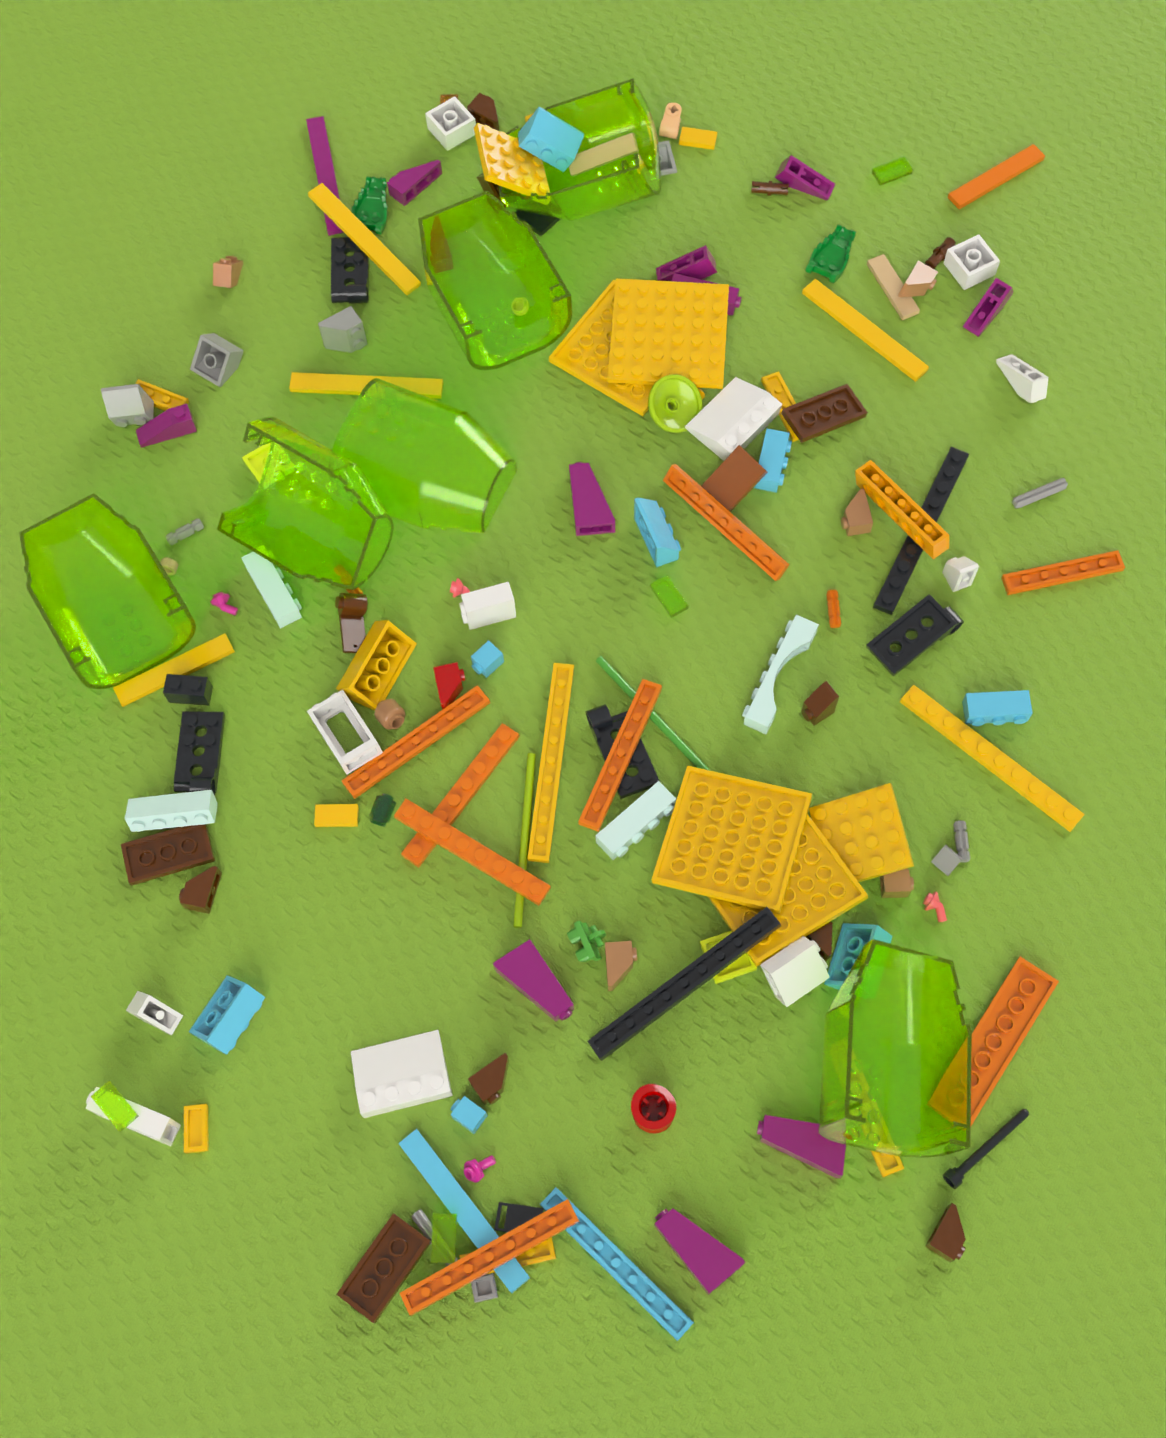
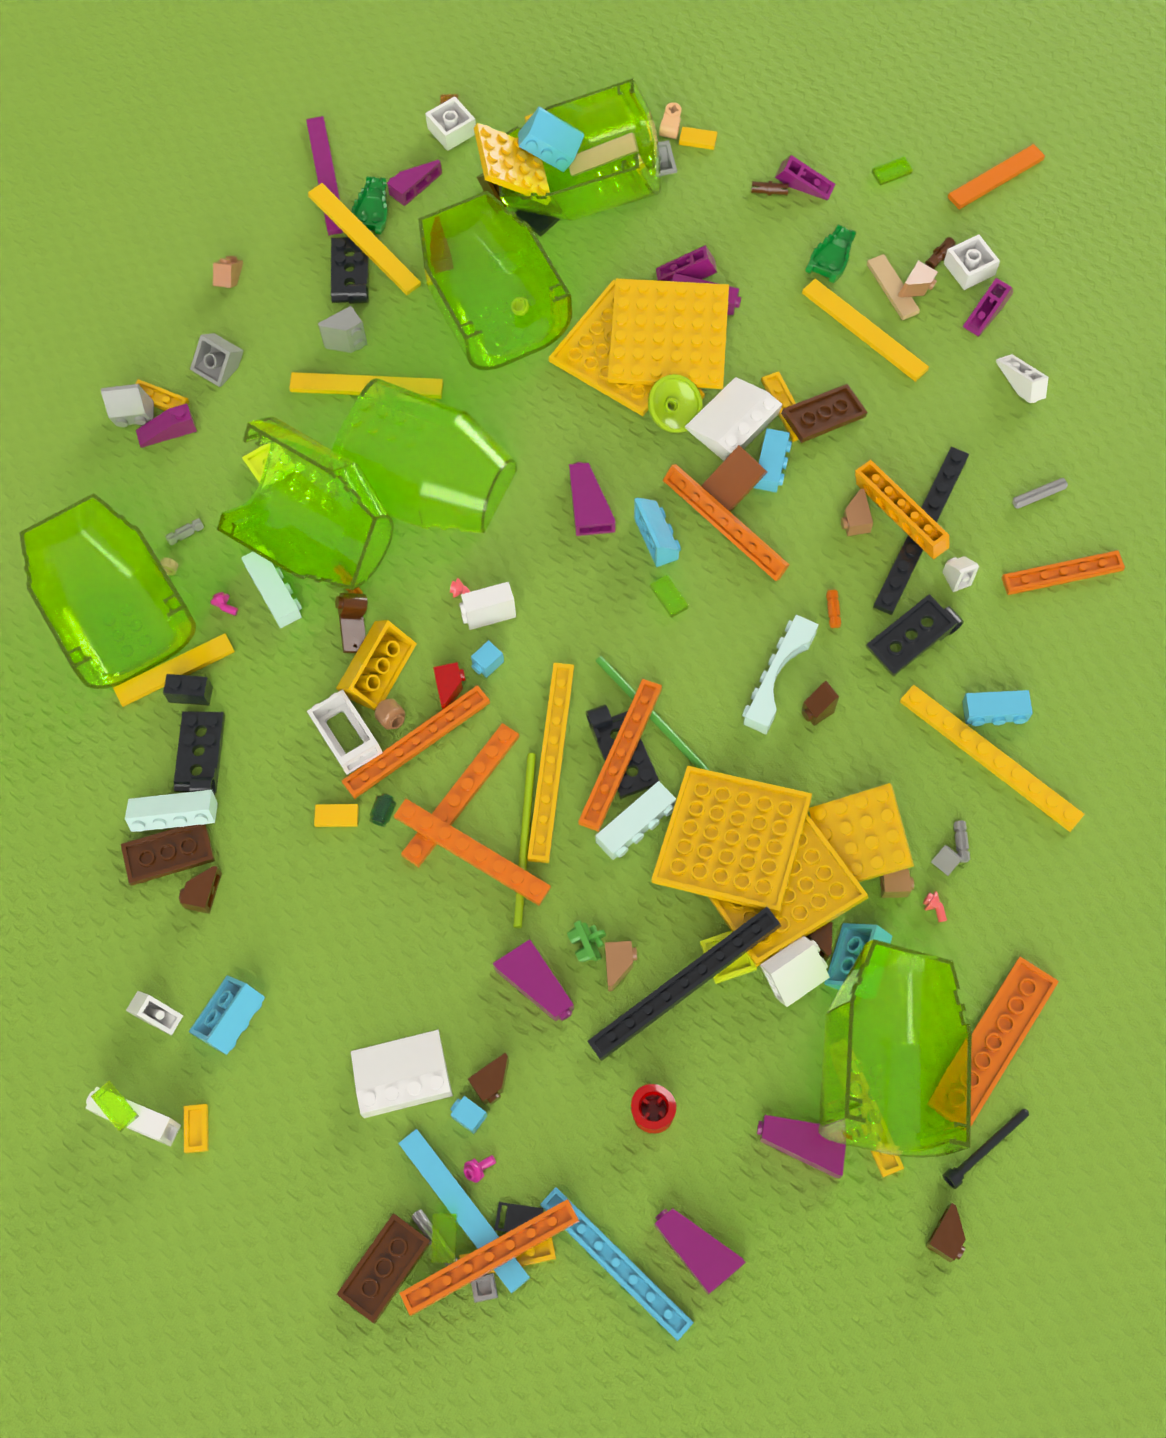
reddish brown slope [467,93,499,131] -> none

